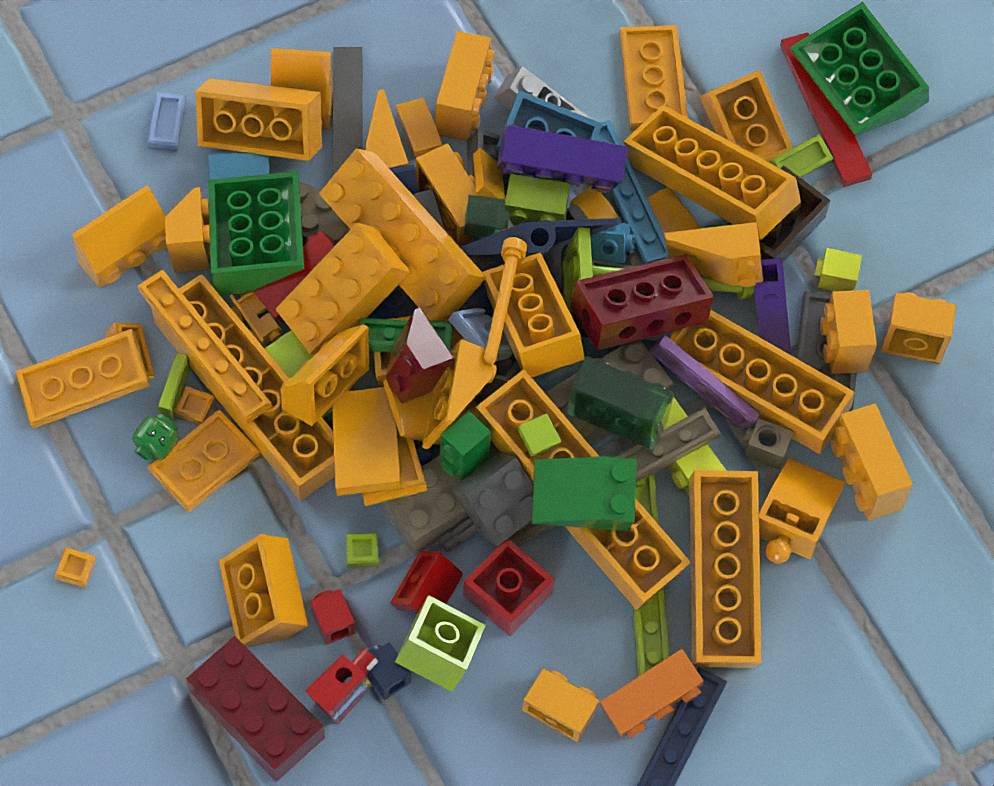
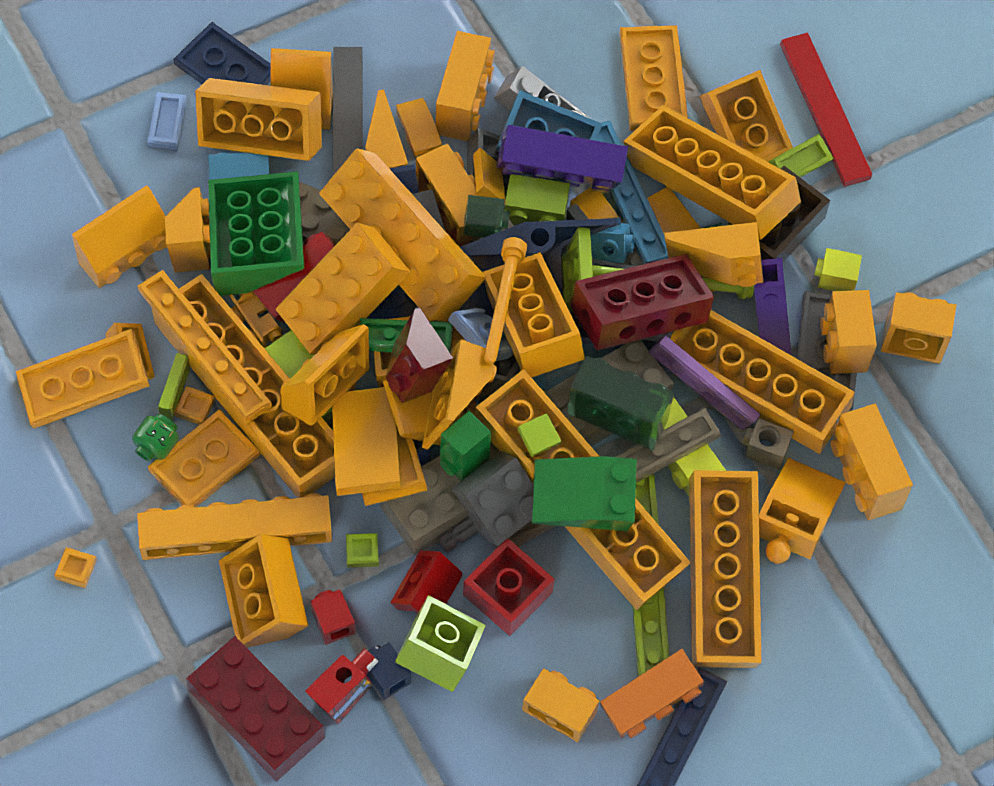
green slope [790,1,929,136] -> none
none -> light orange brick [137,493,332,560]
none -> dark blue tile [173,22,271,85]

